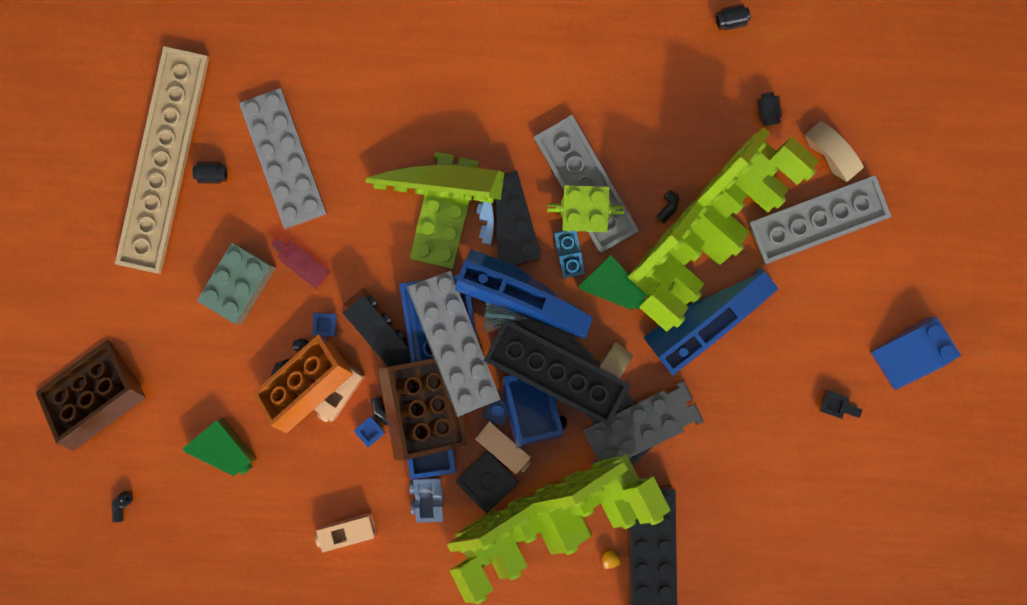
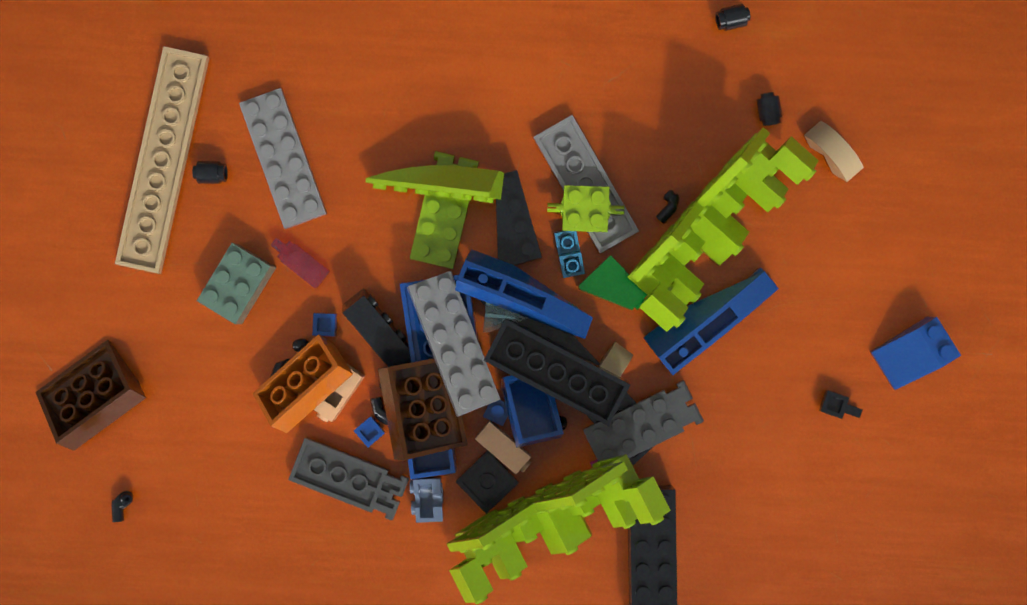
green slope [182,418,256,476] -> none
light nougat brick [315,512,377,553] -> none
light blue slope [476,202,494,246] -> none
light orange hinge [602,551,621,569] -> none
light grey plate [748,175,892,265] -> none
none -> dark grey hinge [288,437,409,520]

